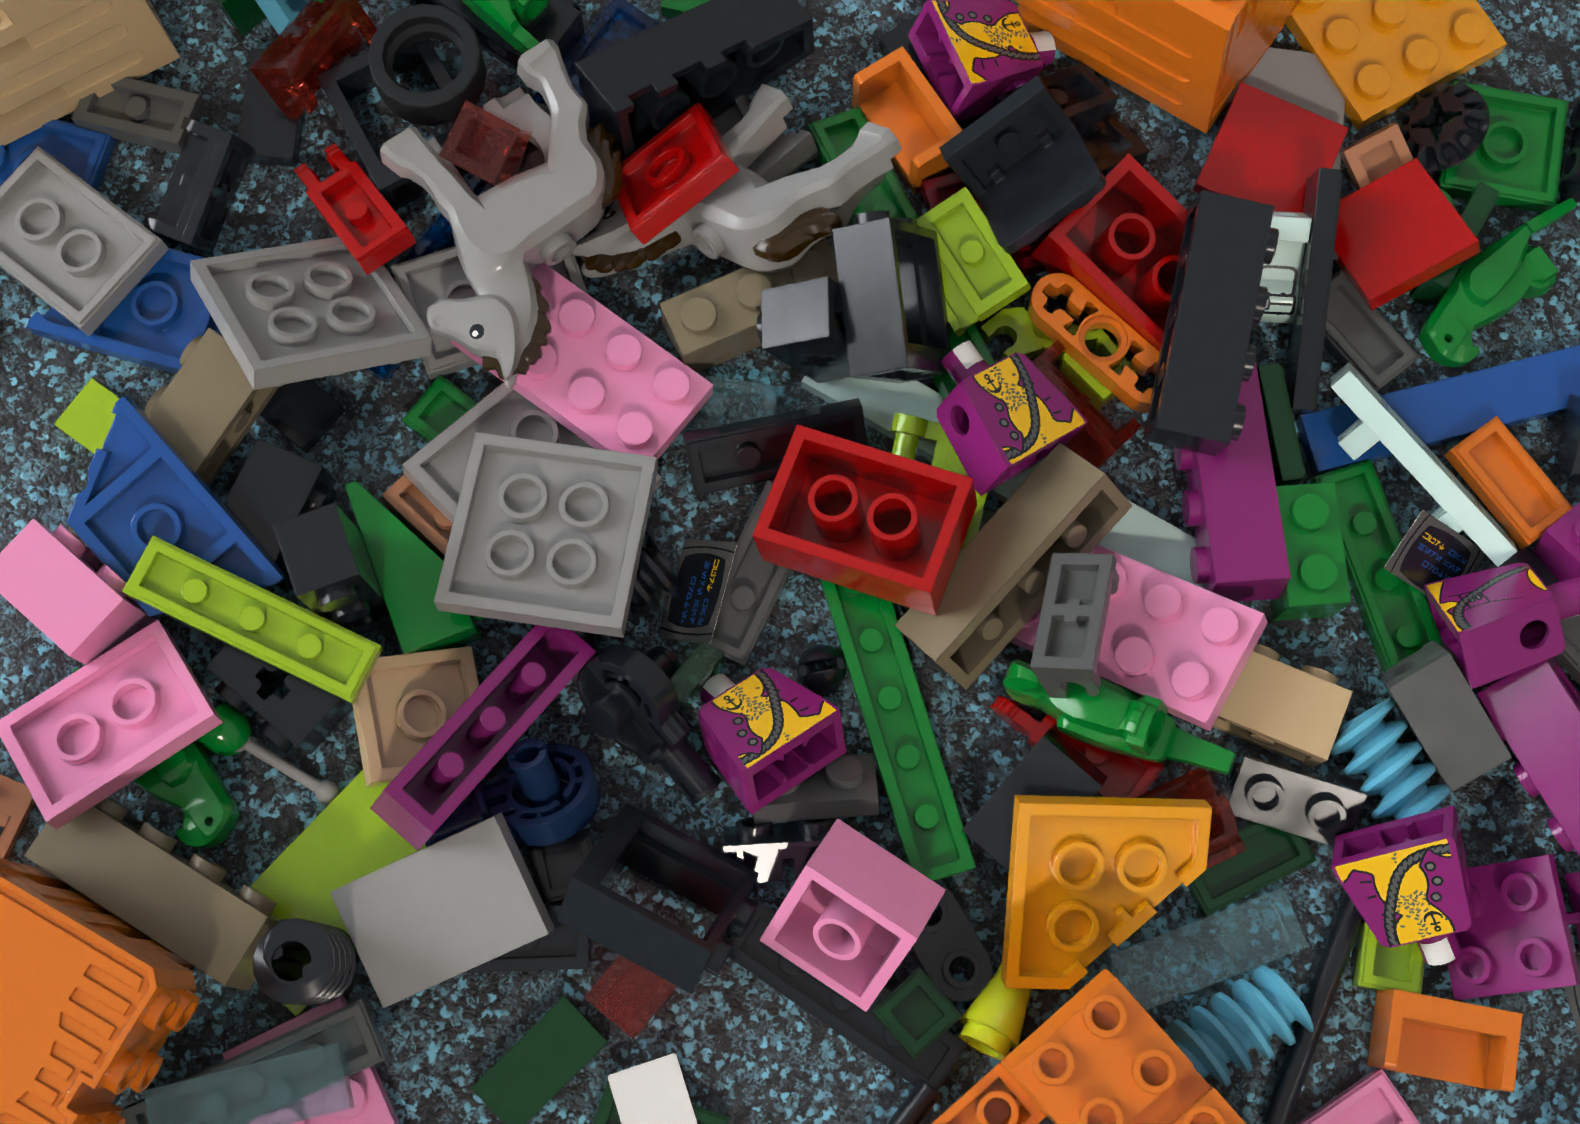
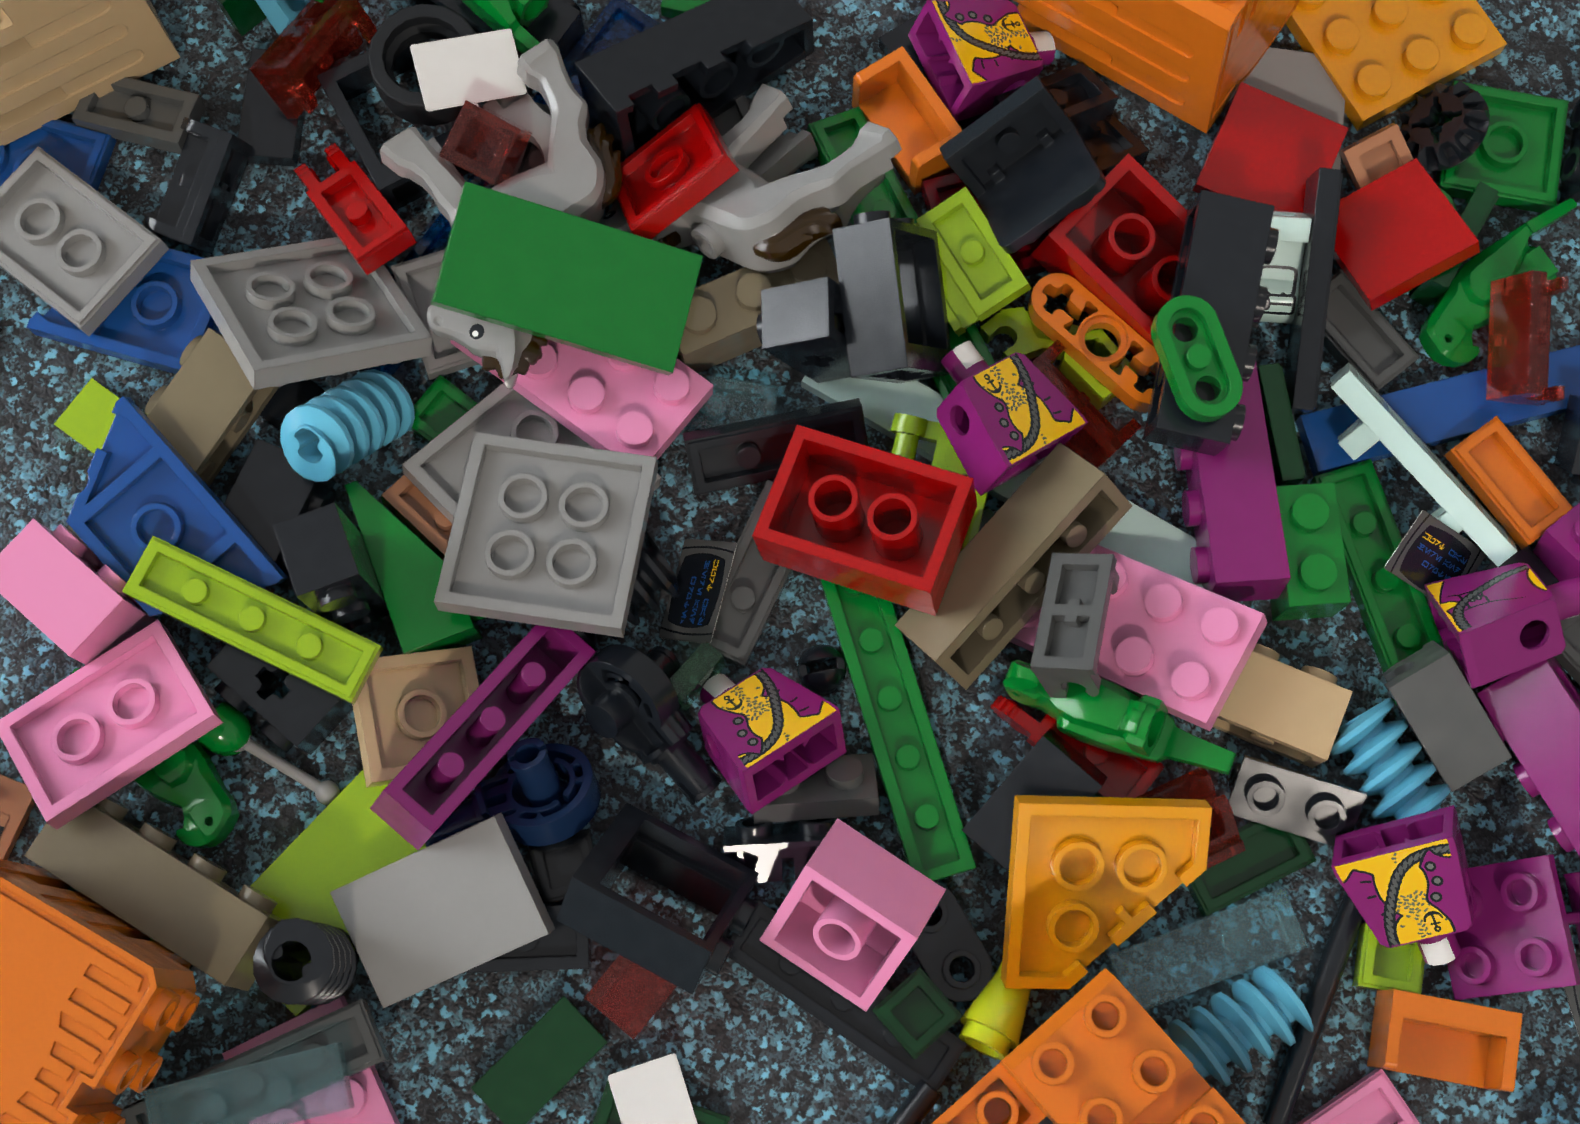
none -> medium azure piece [280,369,415,482]
none -> white sticker [410,29,527,112]
none -> green tile [431,181,703,376]
none -> green plate [1151,295,1243,422]
none -> clear red hinge [1486,270,1569,406]

